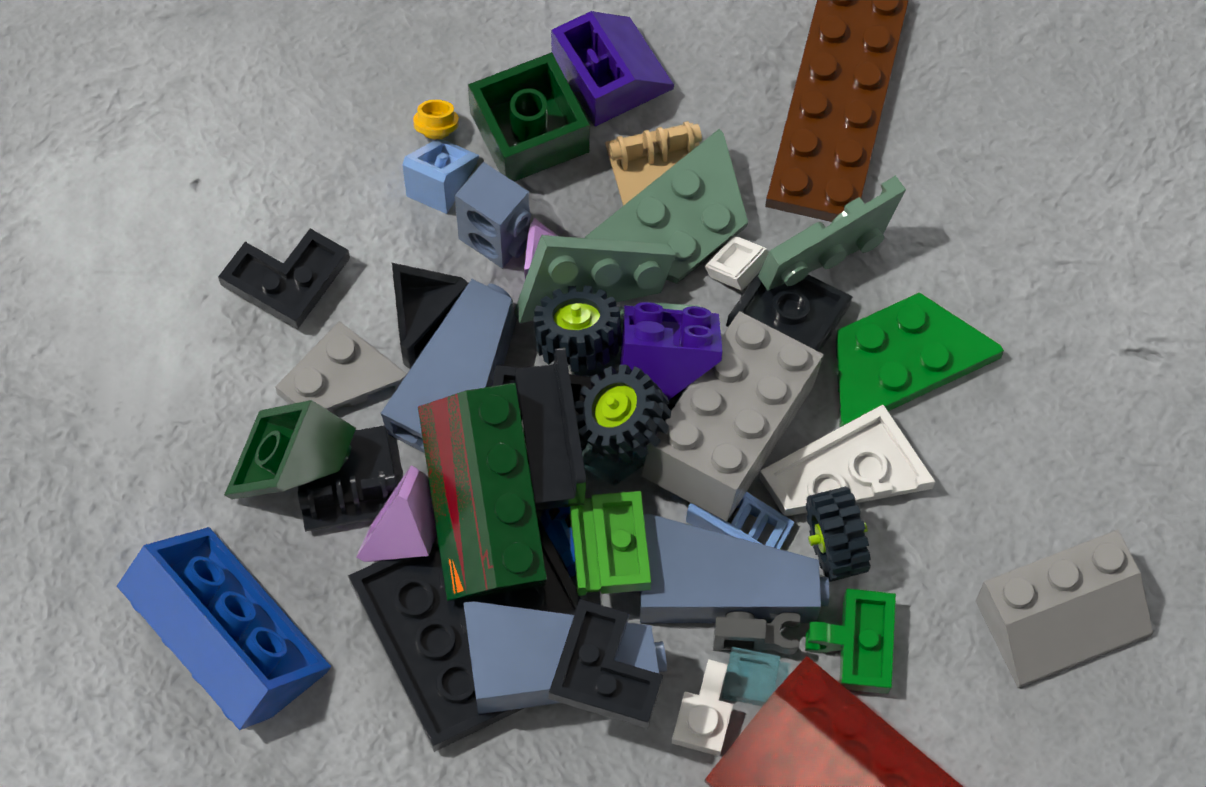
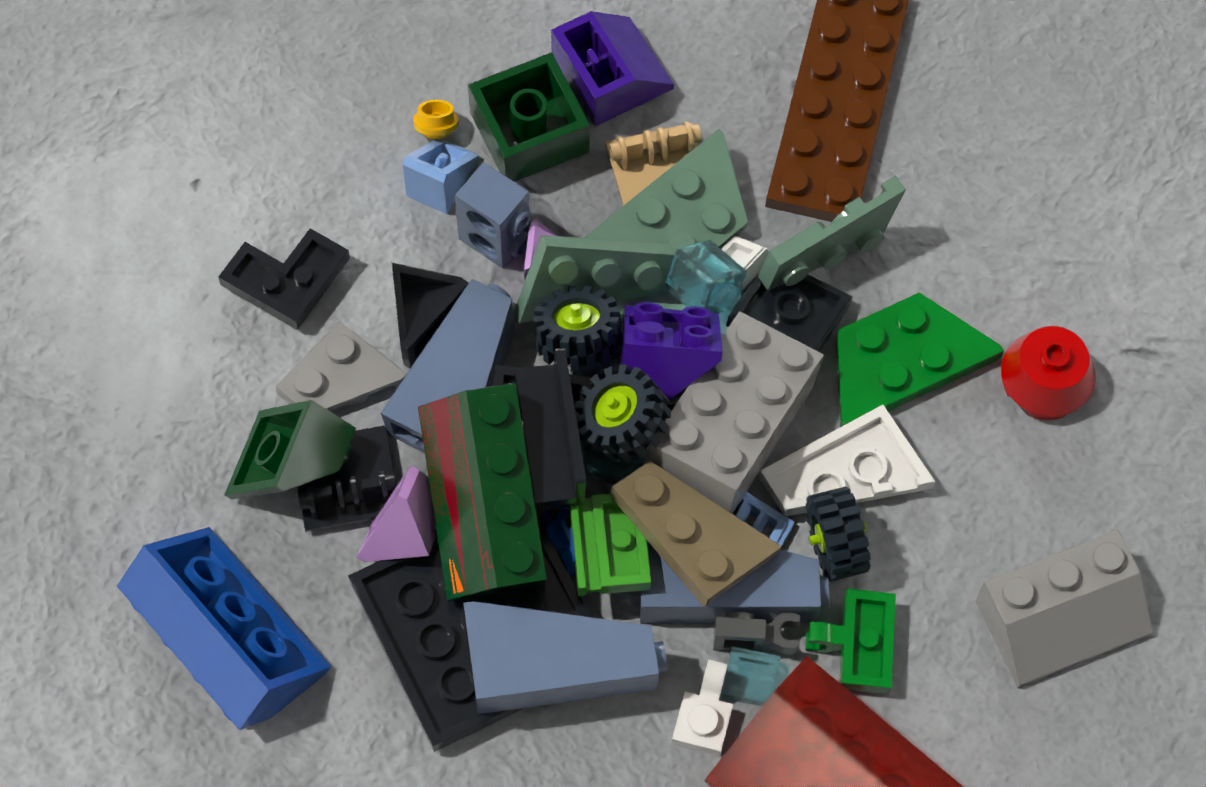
black plate [549,599,663,729] -> none
none -> dark tan wing [609,461,782,607]
none -> clear light blue brick [665,240,747,313]
none -> red cone [1001,326,1096,420]

